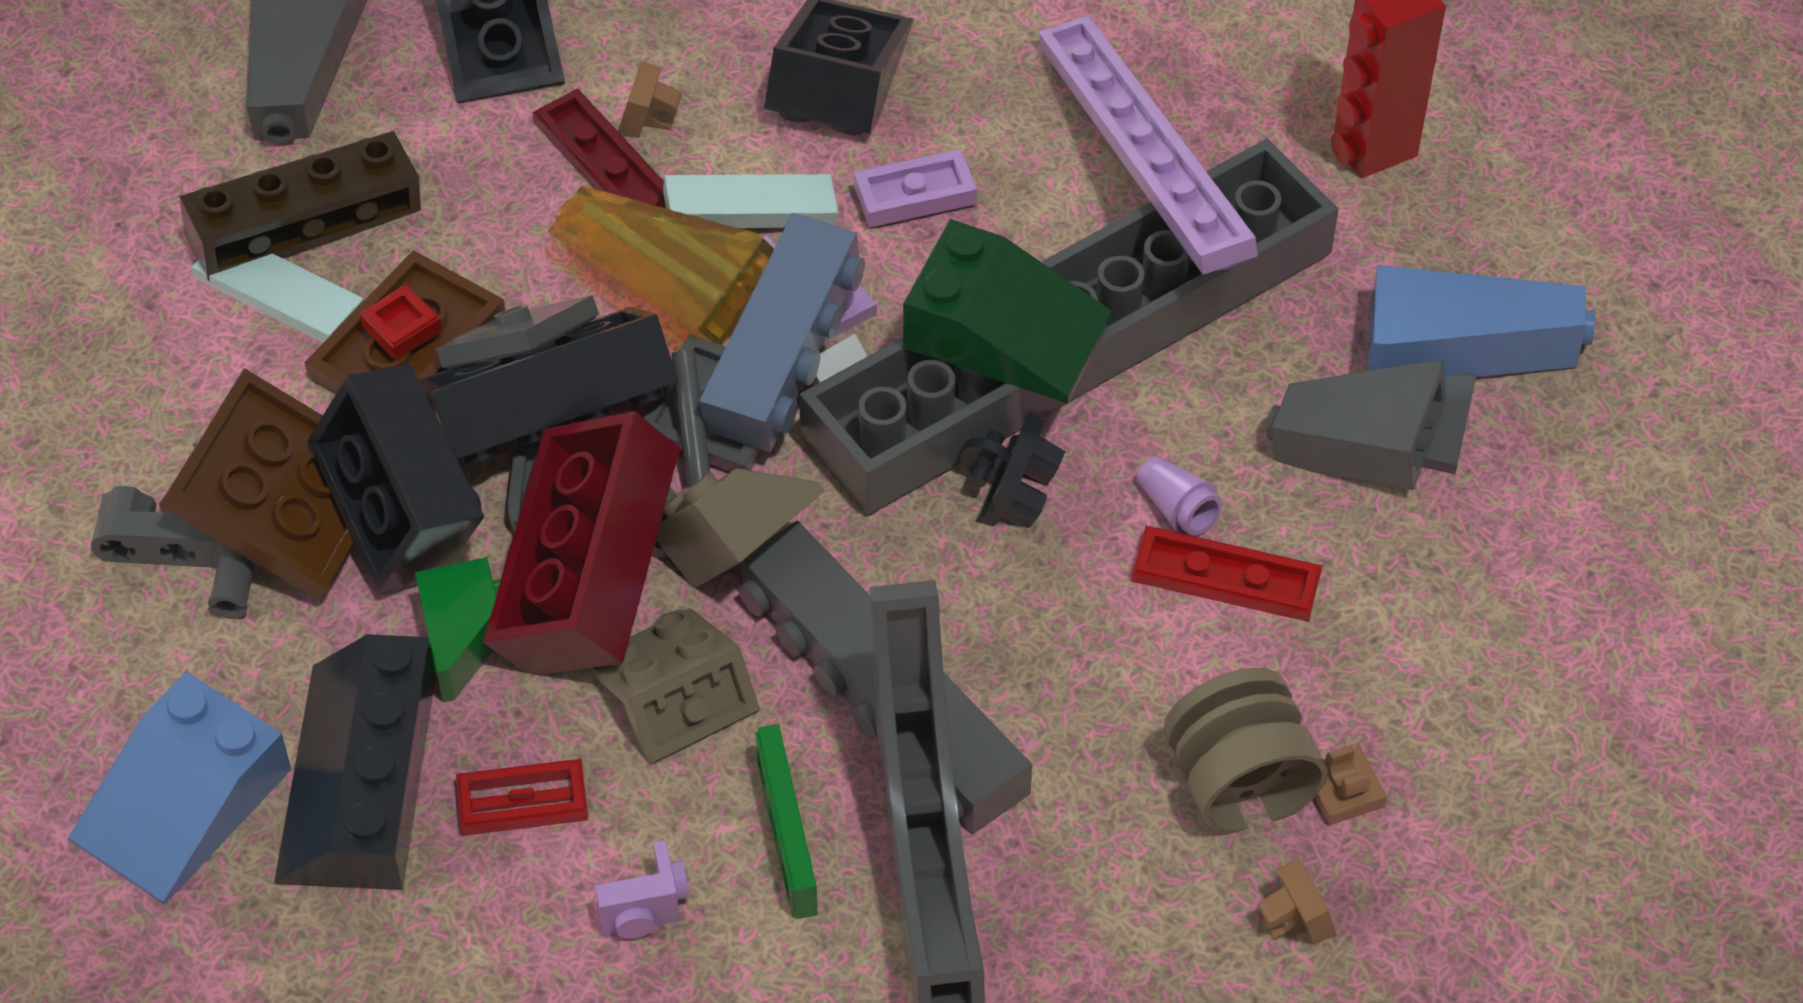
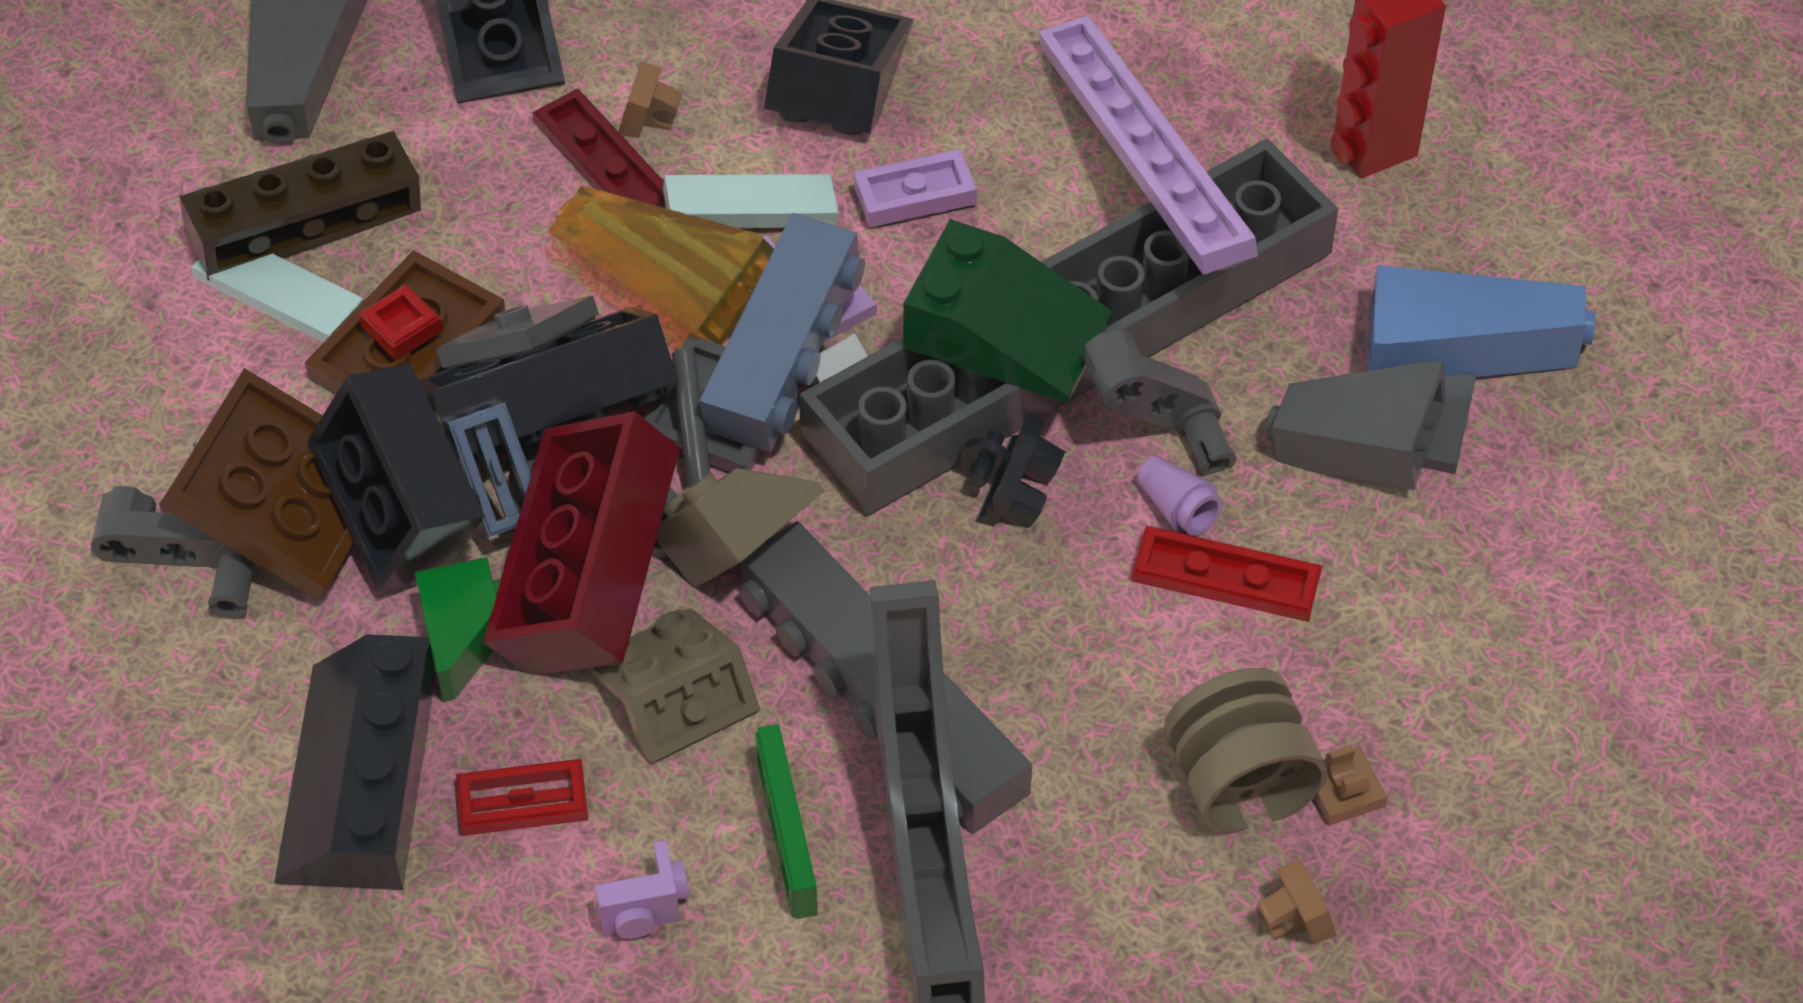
medium blue slope [68,672,292,905] -> none
none -> sand blue tile [445,402,531,537]
none -> dark grey beam [1083,328,1237,476]

